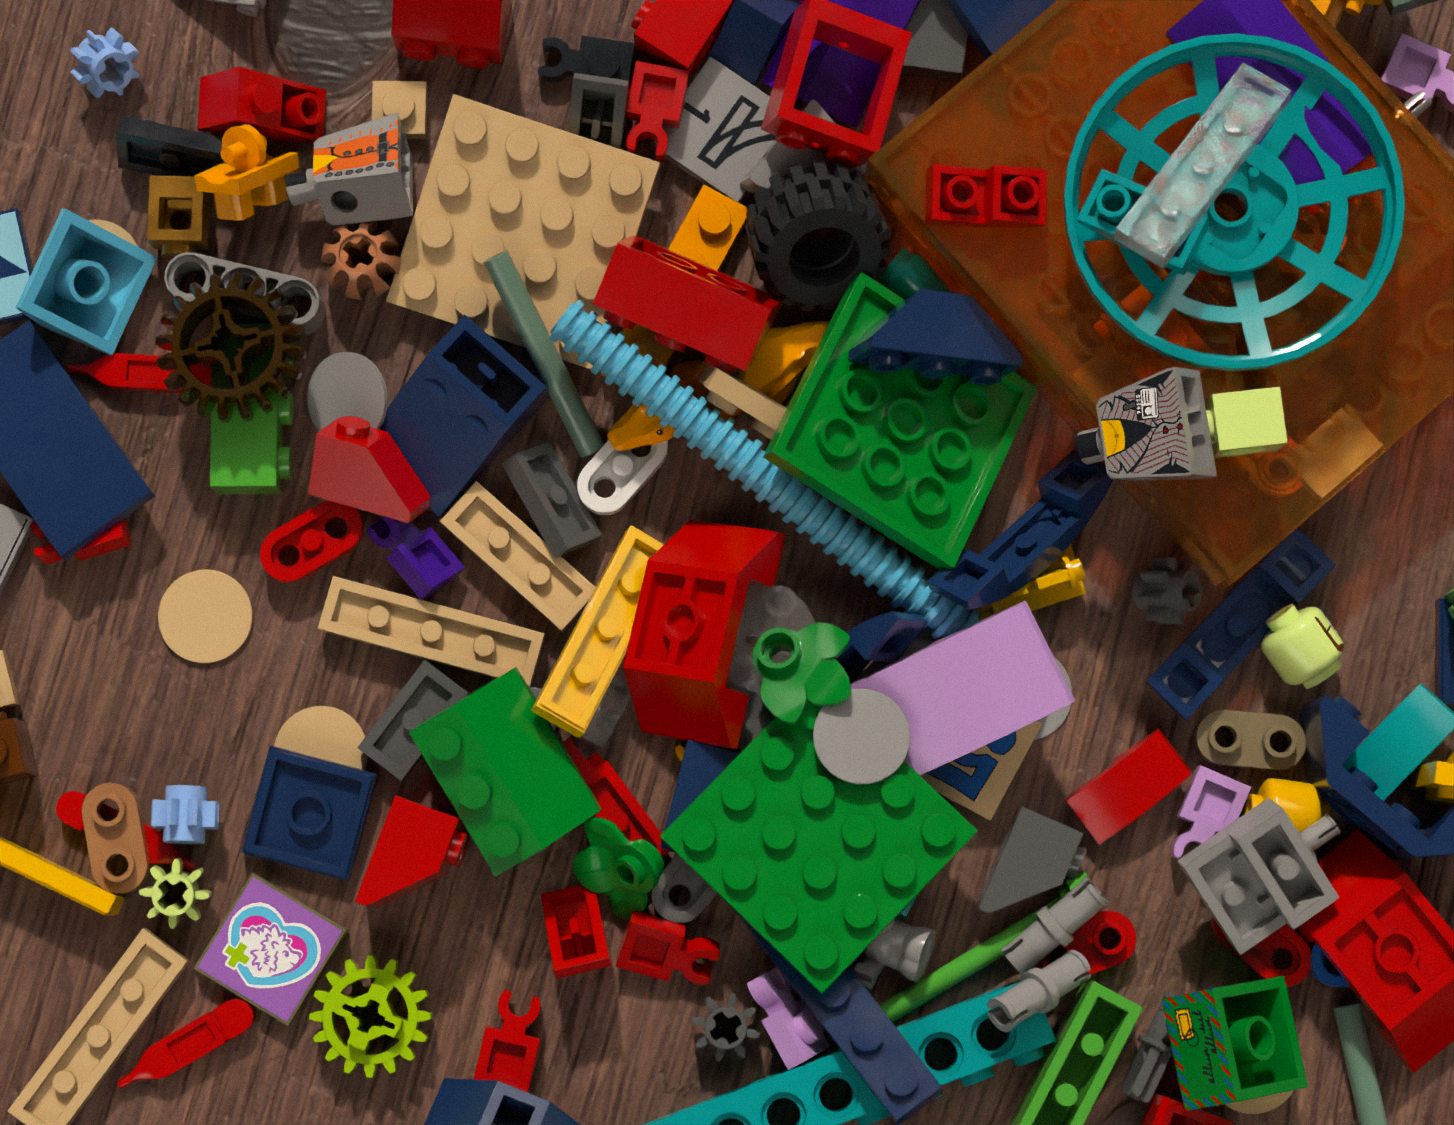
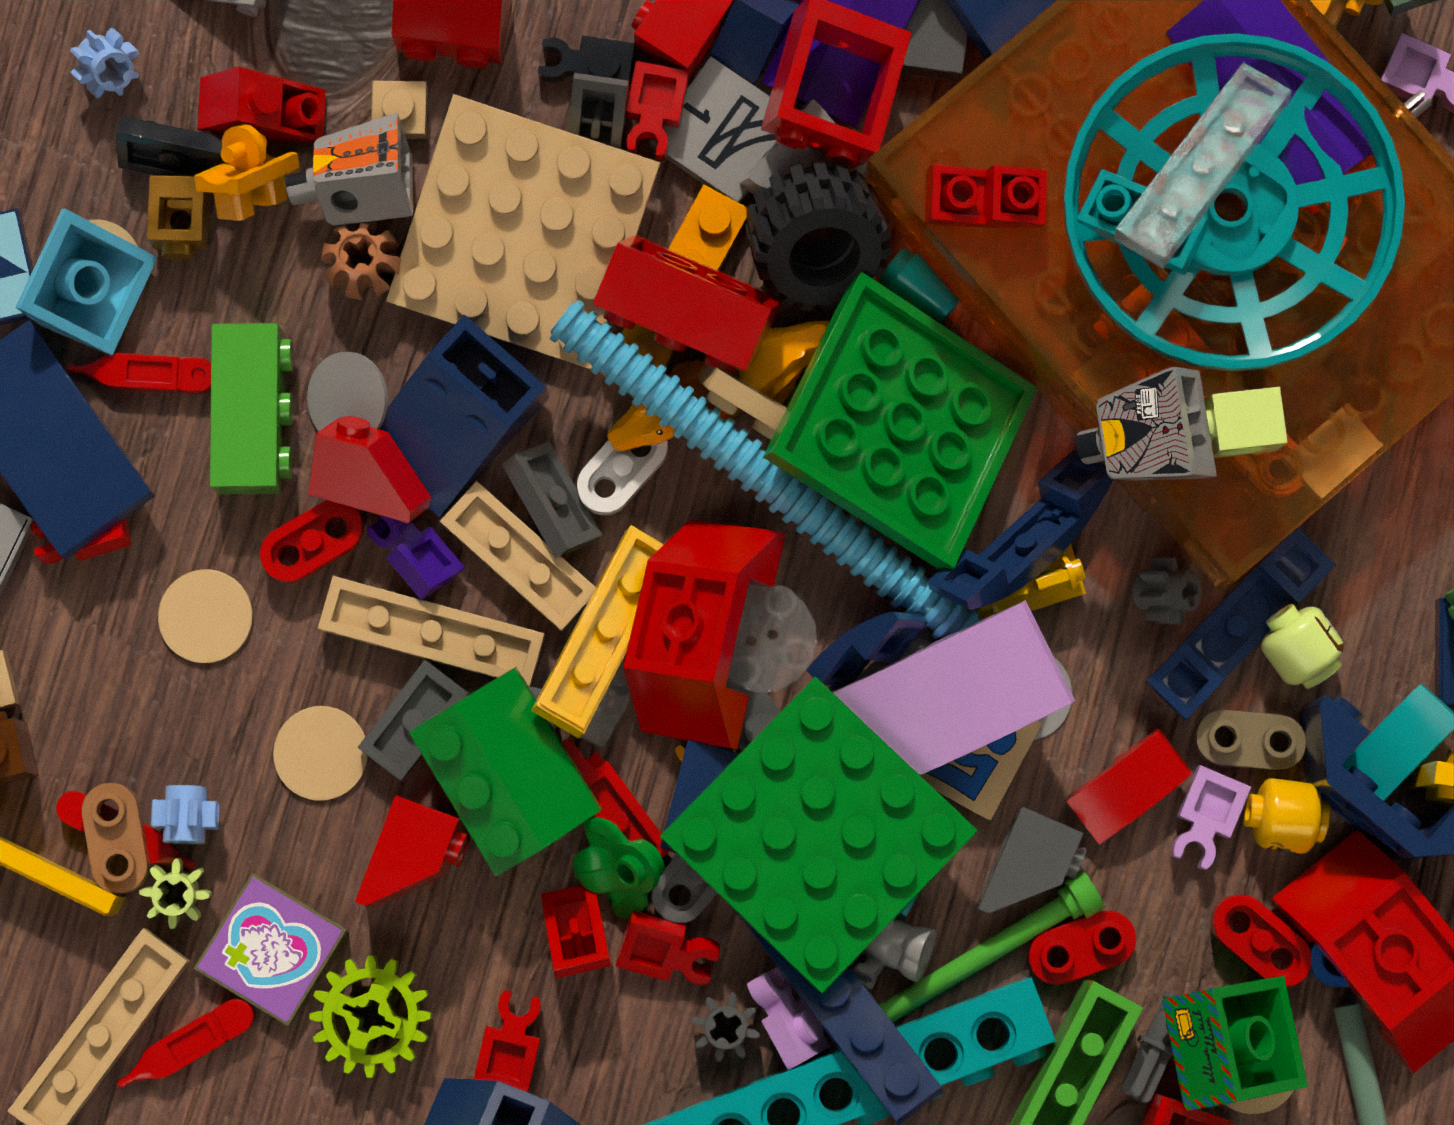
dark brown gear [155,273,307,423] -> none
light grey beam [164,252,326,336] -> none
dark blue tile [241,745,378,881] -> none
sand green piece [483,250,604,458] -> none
green plate [753,622,852,725] -> none
light grey piece [813,688,910,785] -> none
dark blue slope [848,289,1022,385] -> none
light grey pin [987,950,1091,1032] -> none
light grey pin [1001,876,1109,974] -> none
light grey plate [1177,798,1341,955] -> none

